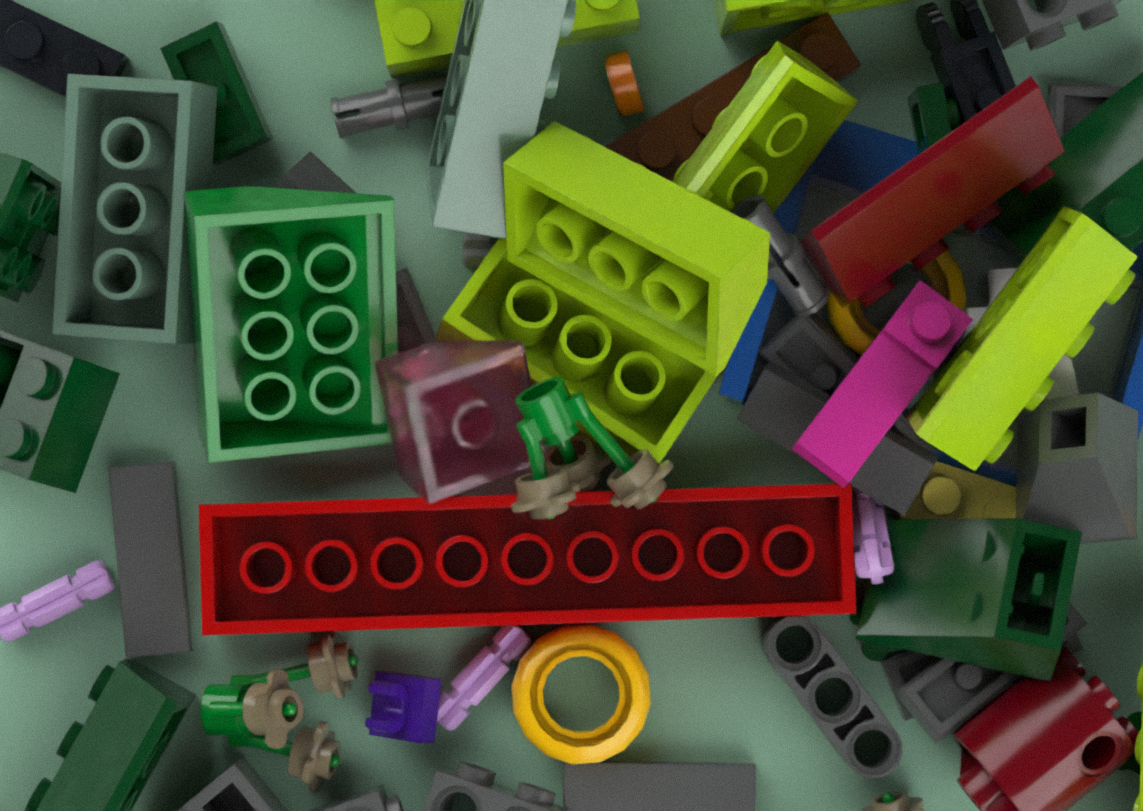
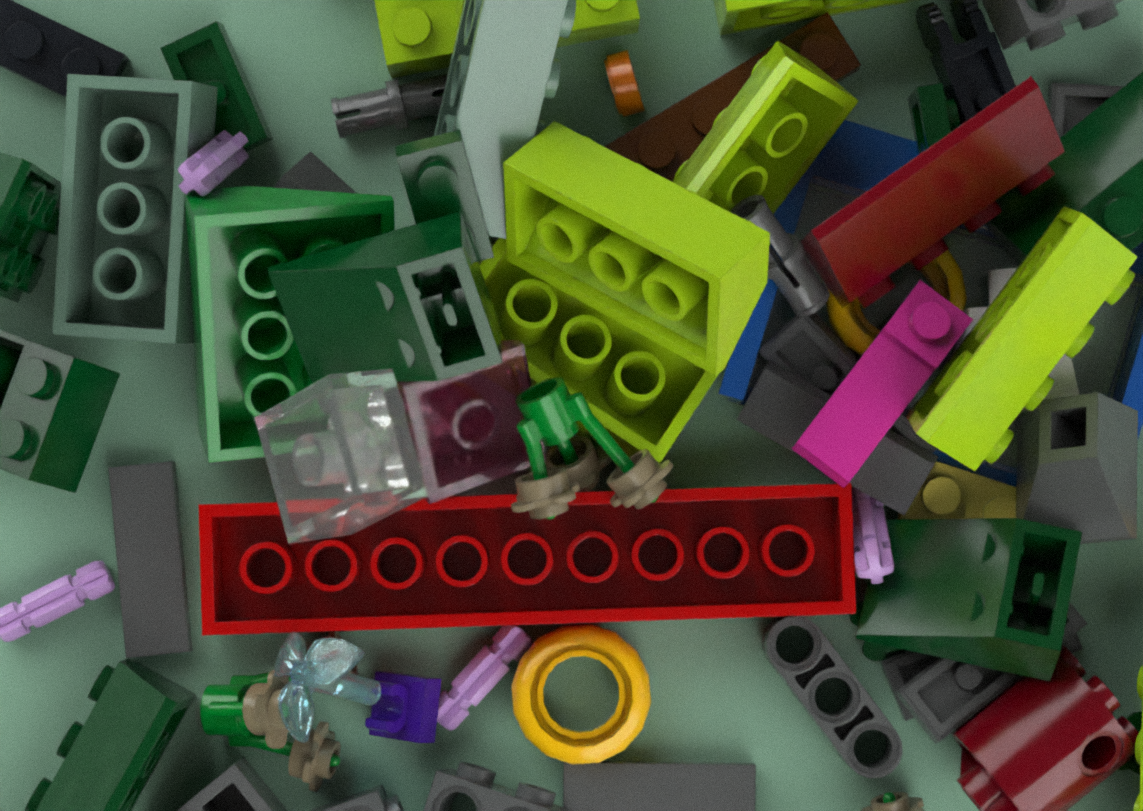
none -> lavender axle [178,130,249,197]
none -> clear brick [255,368,428,544]
none -> dark green slope [268,211,503,383]
none -> clear light blue plant [274,632,381,743]
none -> dark green plate [395,130,494,261]

